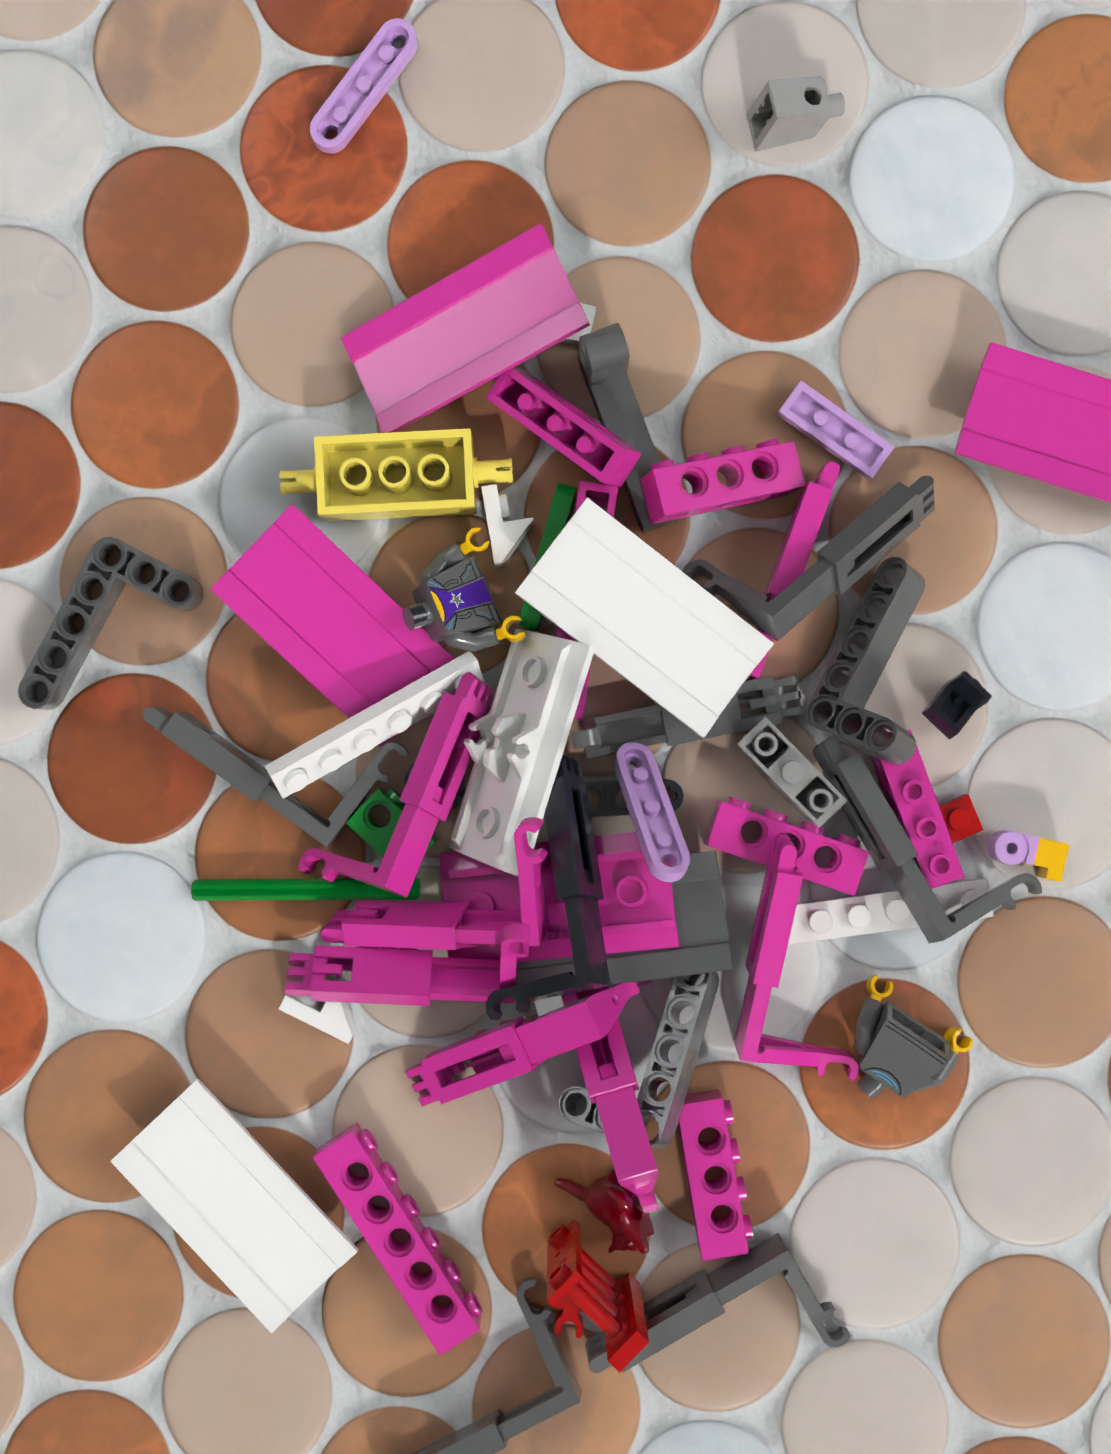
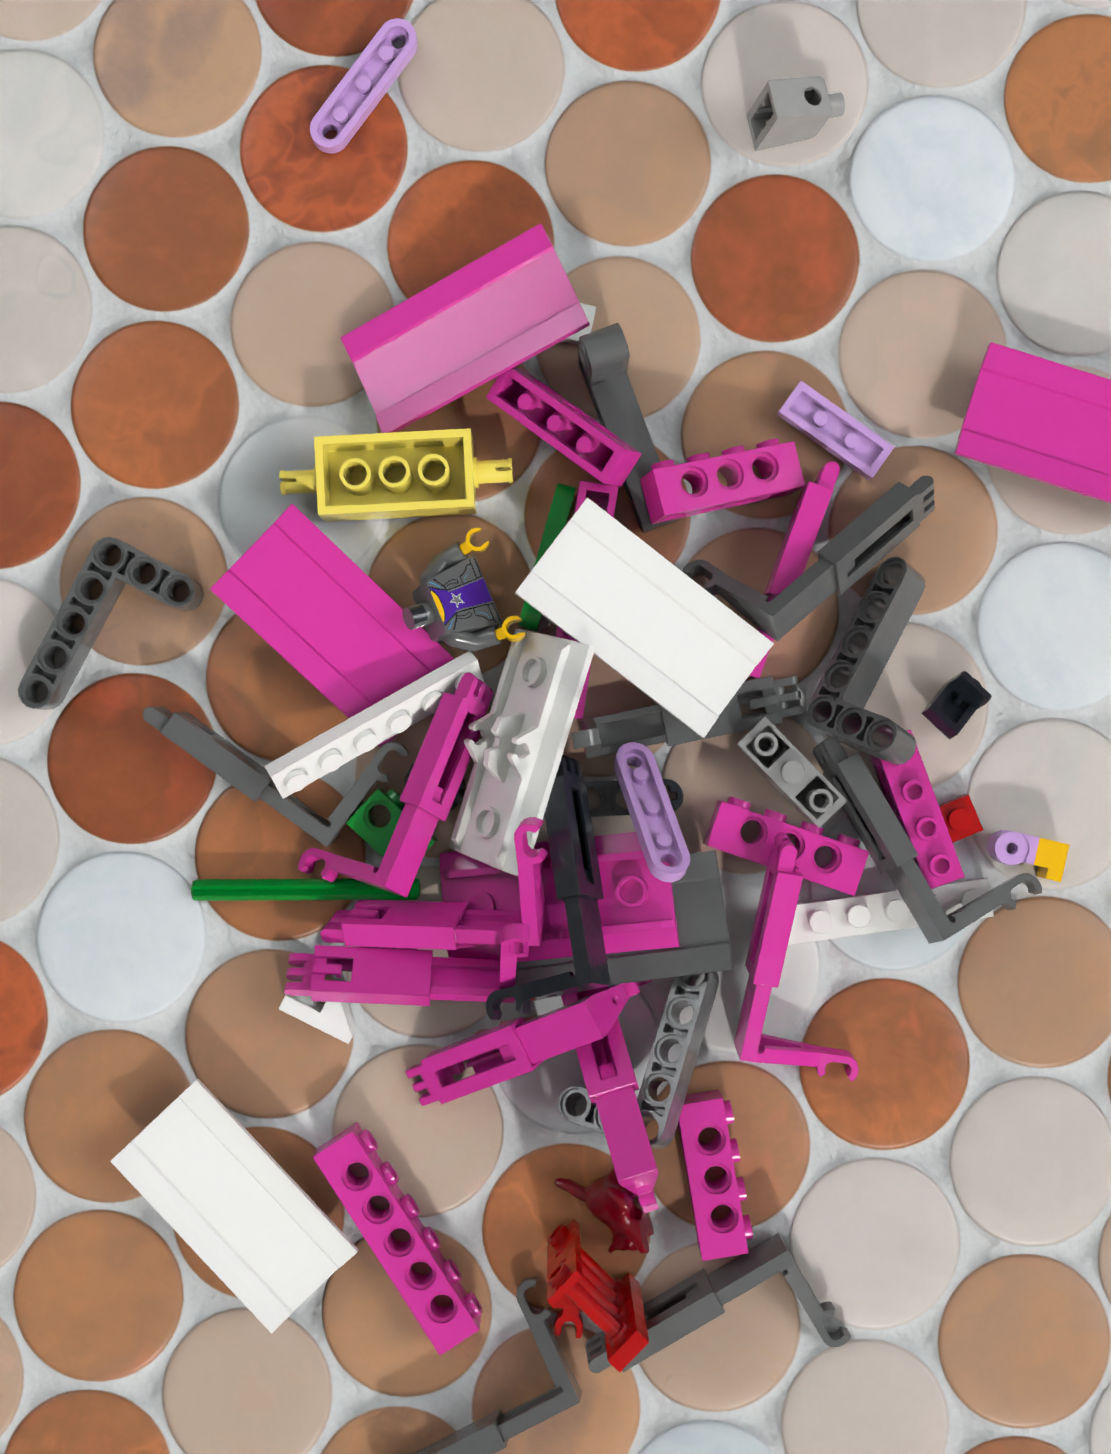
white slope [481,484,534,568] -> none
dark grey torso [854,975,973,1098] -> none

